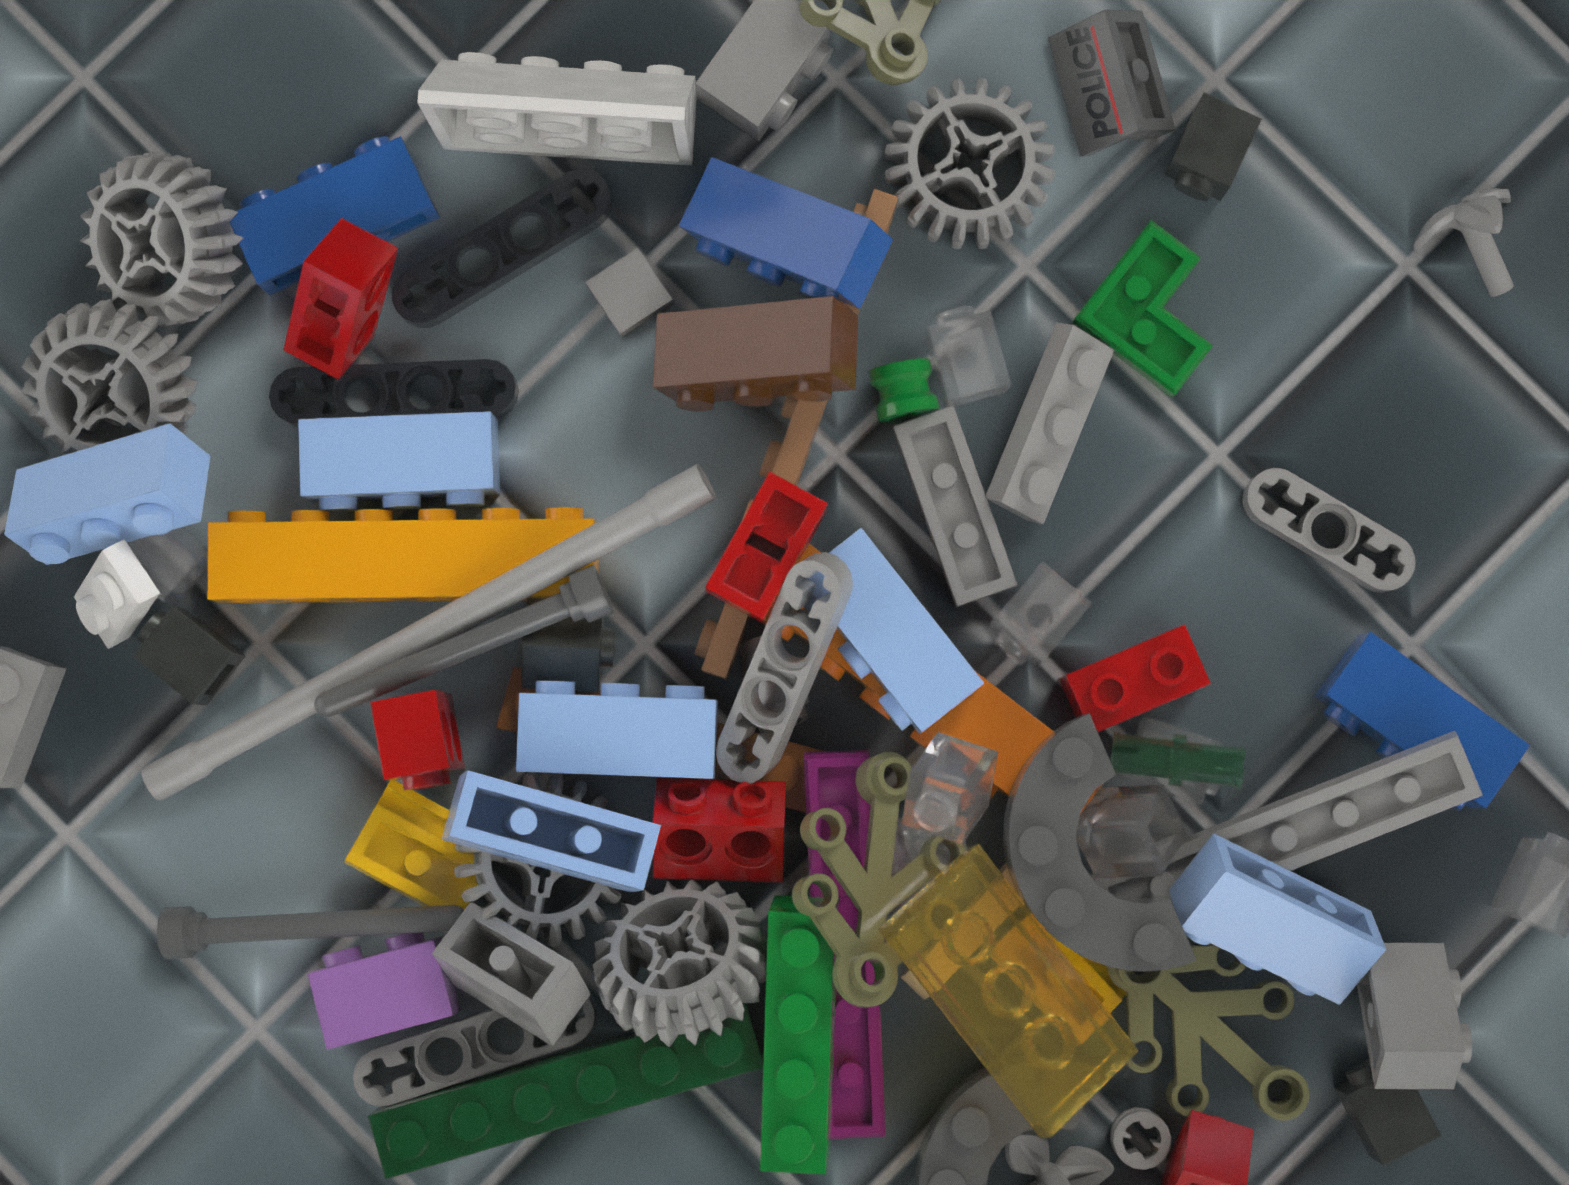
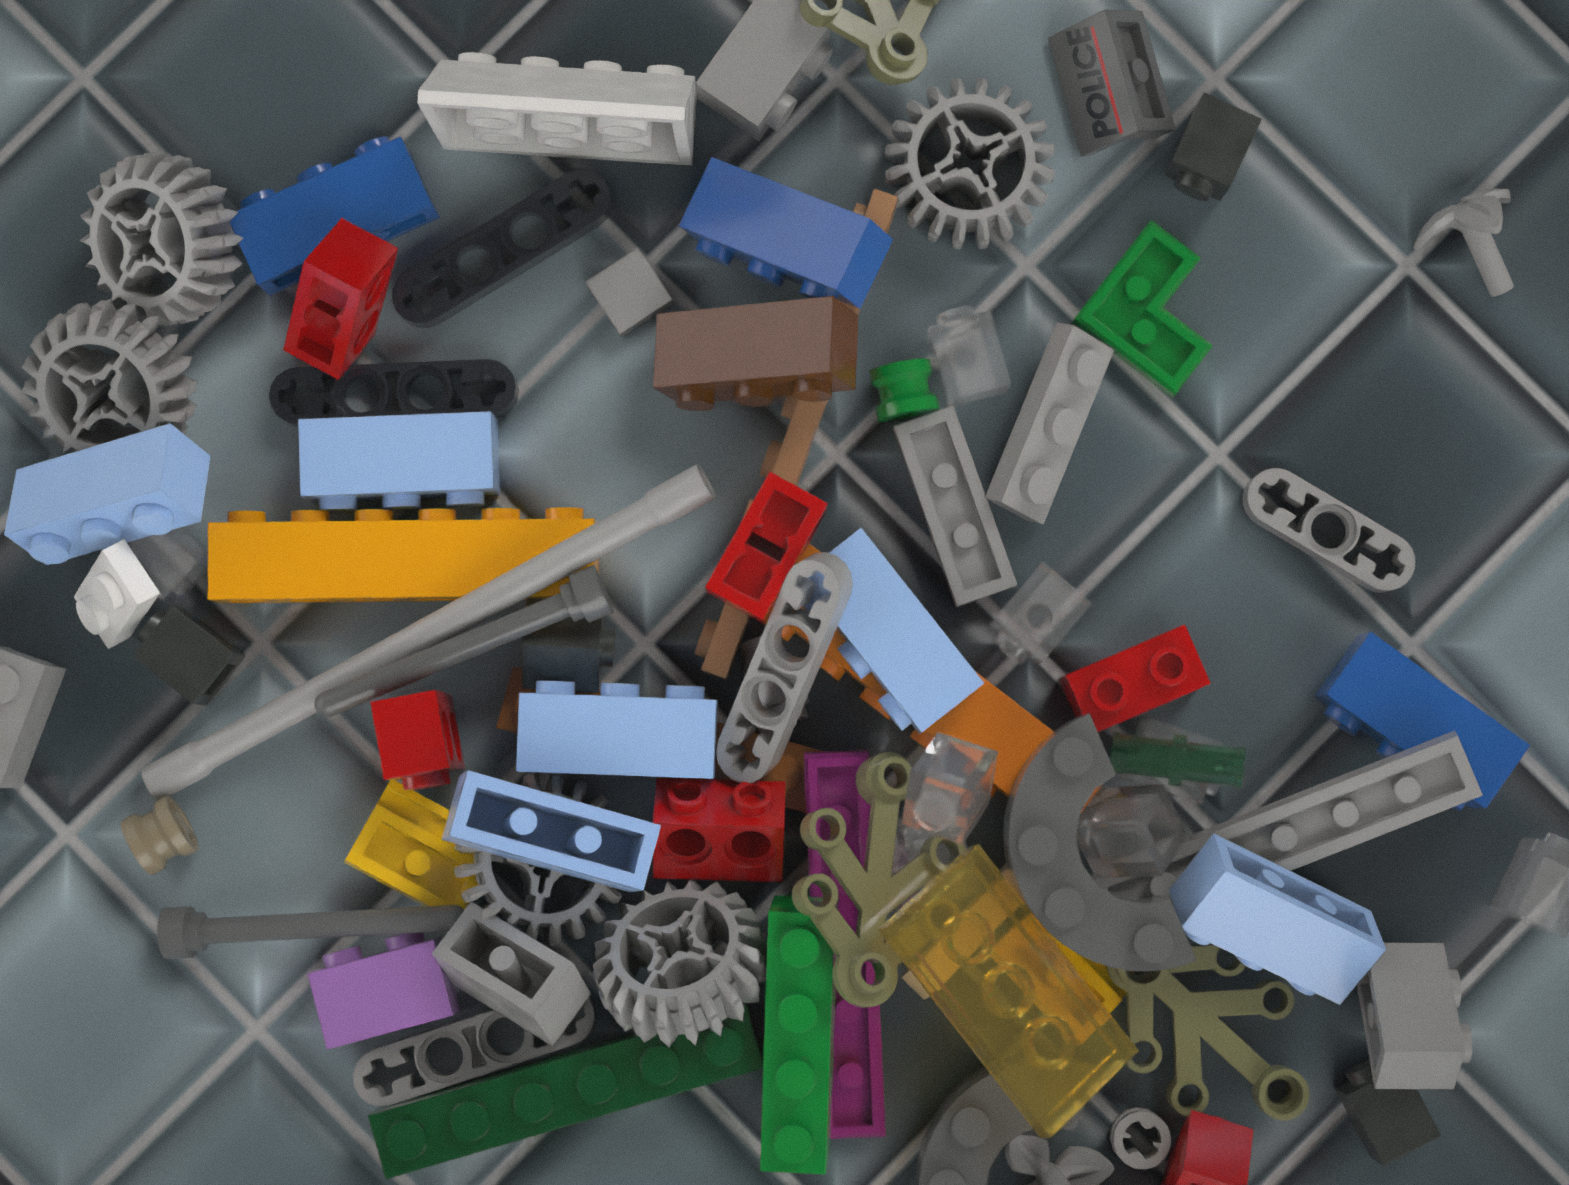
none -> dark tan wheel [120,795,199,875]

